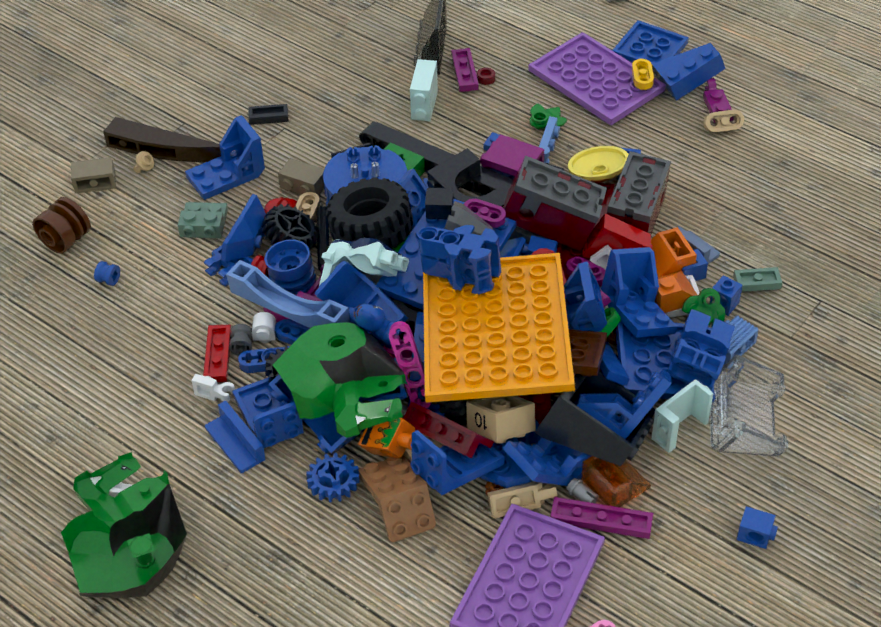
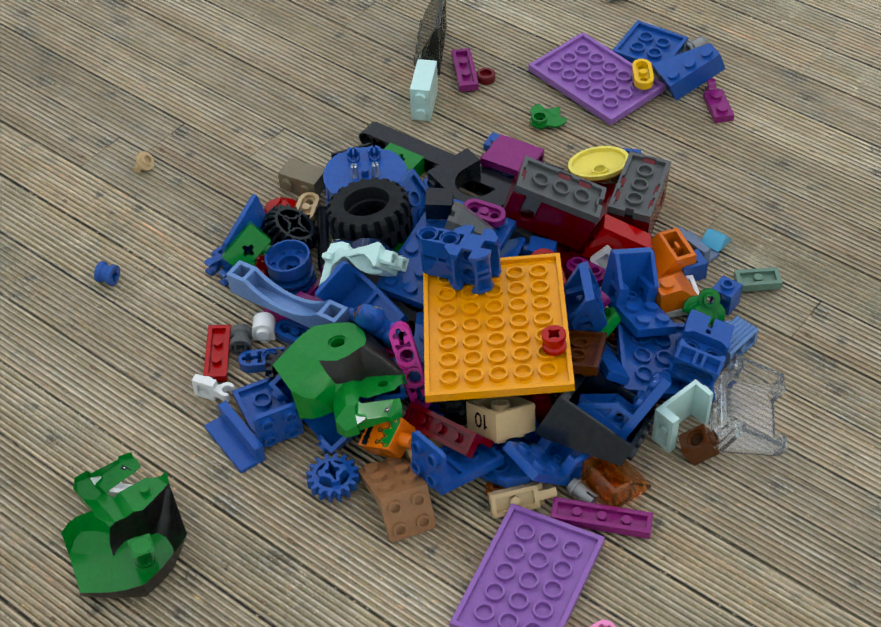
reddish brown wheel [32,197,91,254] -> none
dark tan brick [71,157,116,194] -> none
dark brown slope [103,117,221,162] -> none
sand green plate [178,202,228,238] -> none
blue bracket [185,115,265,200] -> none
black tile [248,104,289,125] -> none
medium blue plate [539,117,560,164] -> none
tan plate [703,110,744,133] -> none
blue brick [737,506,778,549] -> none
none -> green brick [222,221,271,266]
none -> red wheel [541,325,567,356]
none -> reddish brown brick [678,424,720,466]
none -> light grey pin [683,36,708,52]
none -> medium azure slope [701,229,732,252]

